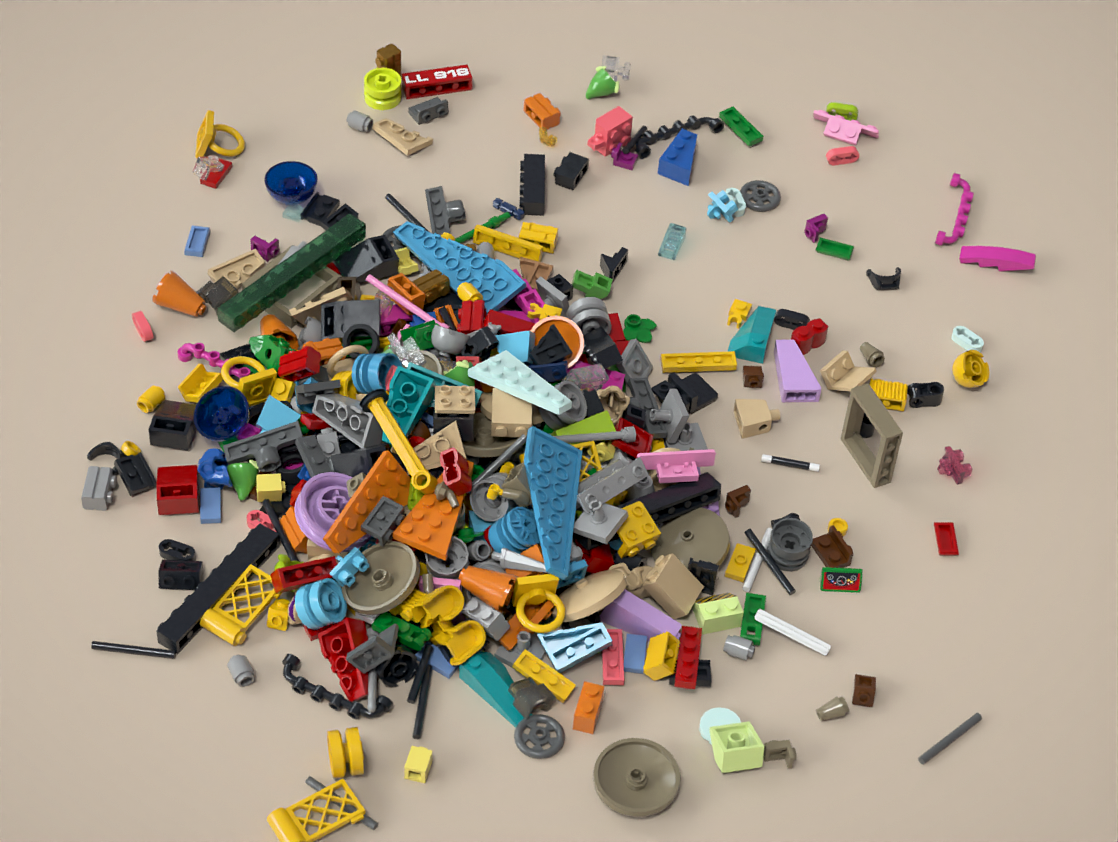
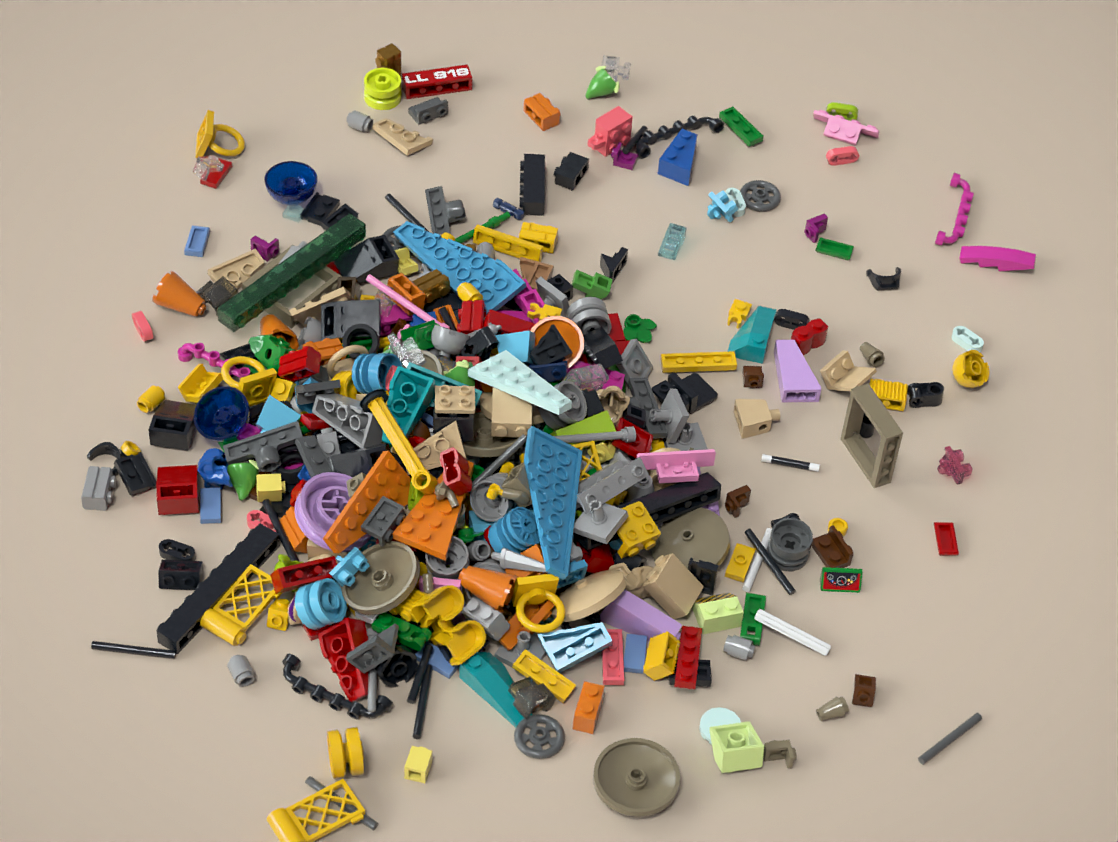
clear yellow arm [539,127,557,147] -> none

